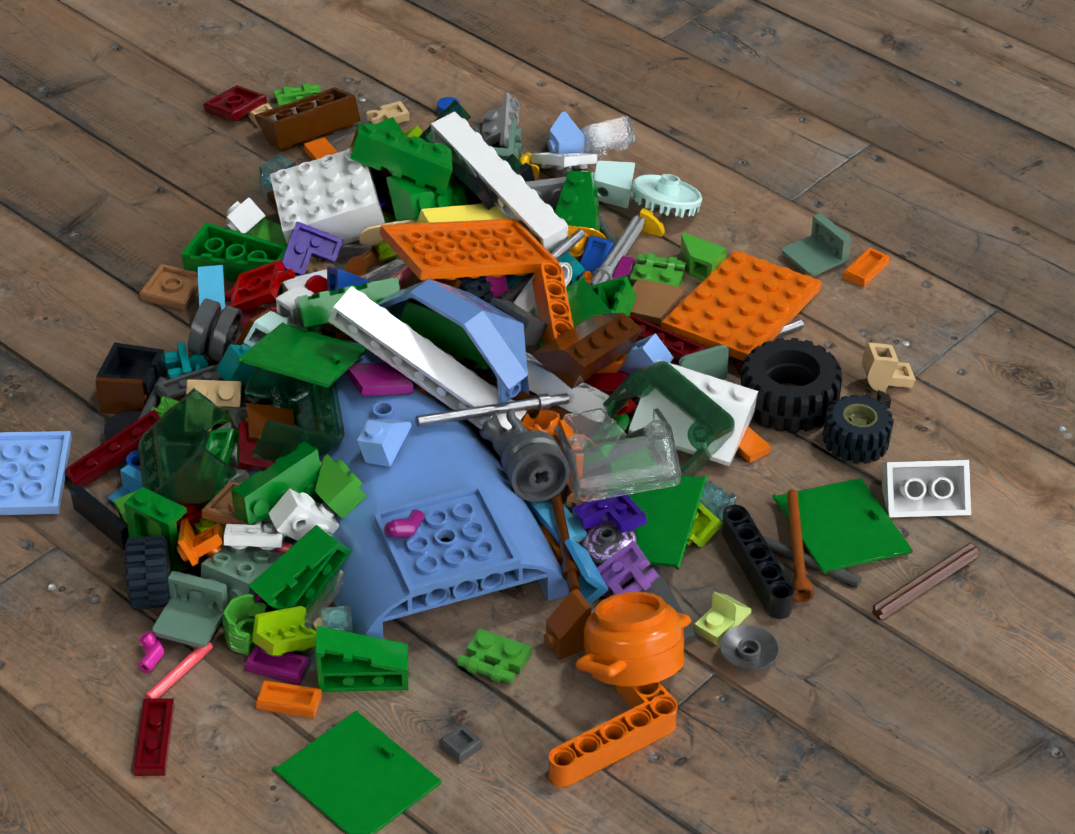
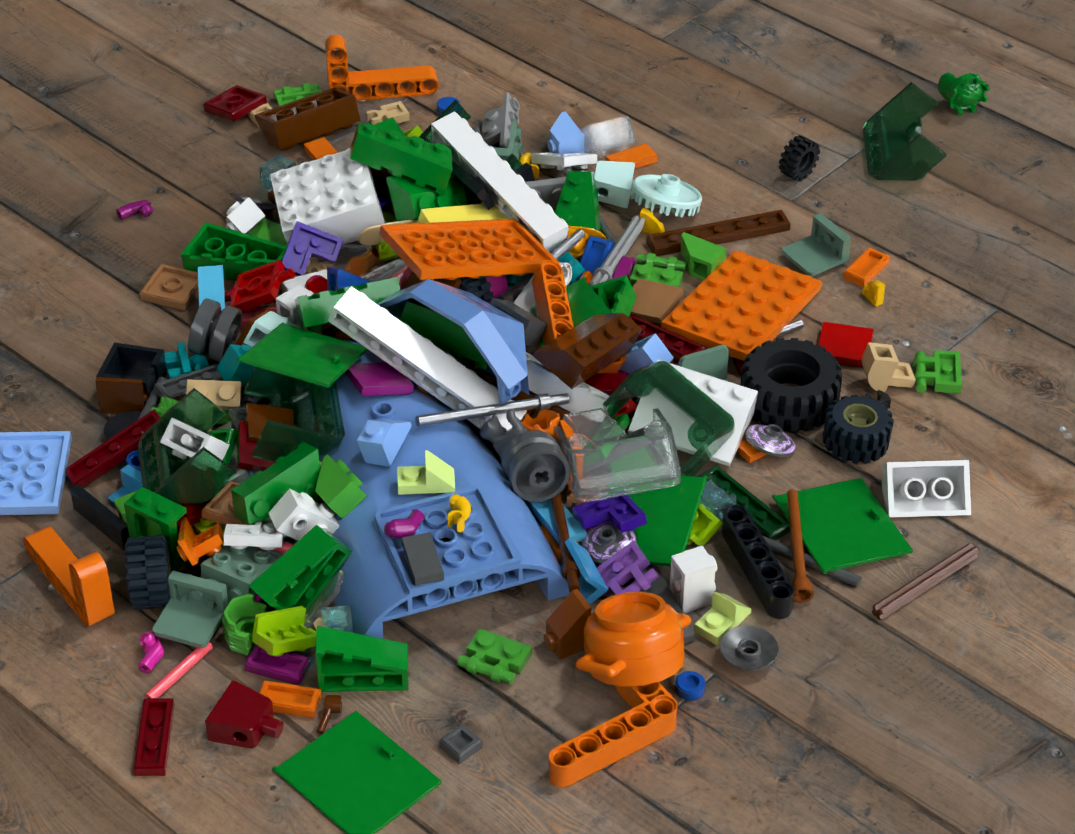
none -> orange beam [23,526,115,627]
none -> magenta arm [116,200,153,220]
none -> white brick [160,418,230,470]
none -> dark red torso [205,680,284,749]
none -> flat silver dish [230,192,276,210]
none -> reddish brown hand [317,695,342,734]
none -> orange beam [325,35,439,101]
none -> yellowish green slope [397,450,455,495]
none -> dark grey tile [402,532,444,586]
none -> yellow arm [448,494,471,532]
none -> orange tile [606,143,658,169]
none -> reddish brown tile [646,210,791,256]
none -> white brick [670,546,717,614]
none -> blue tile [675,671,705,701]
none -> dark green tile [697,465,790,541]
none -> flat silver dish [745,424,796,457]
none -> black tyre [779,135,820,181]
none -> red tile [818,322,874,368]
none -> yellow tile [862,280,885,306]
none -> clear green windscreen [863,82,947,181]
none -> bright green plate [913,350,962,393]
none -> green hair [938,72,990,115]

